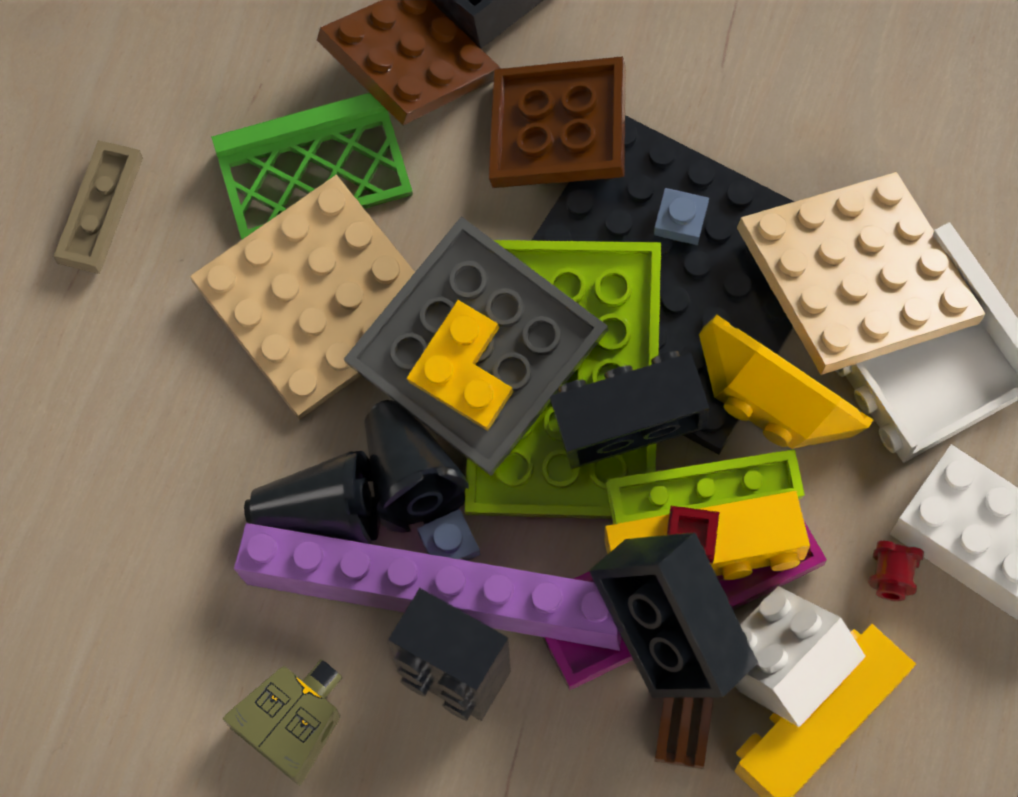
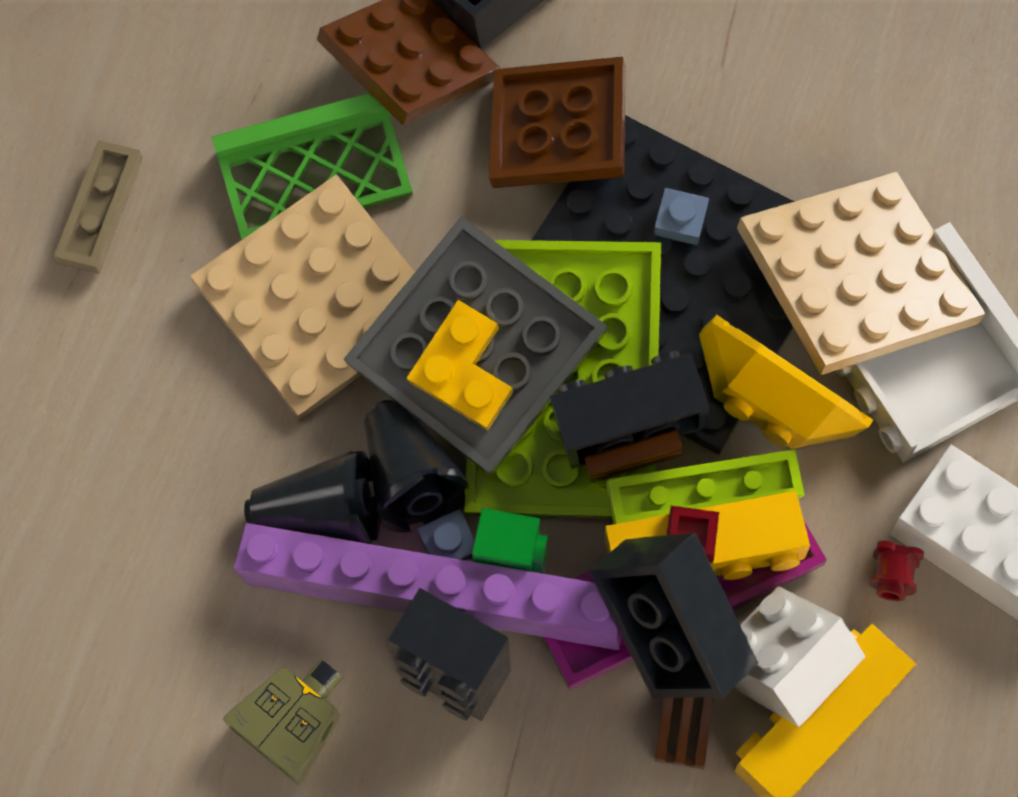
none -> green brick [472,508,548,574]
none -> reddish brown tile [585,430,683,483]

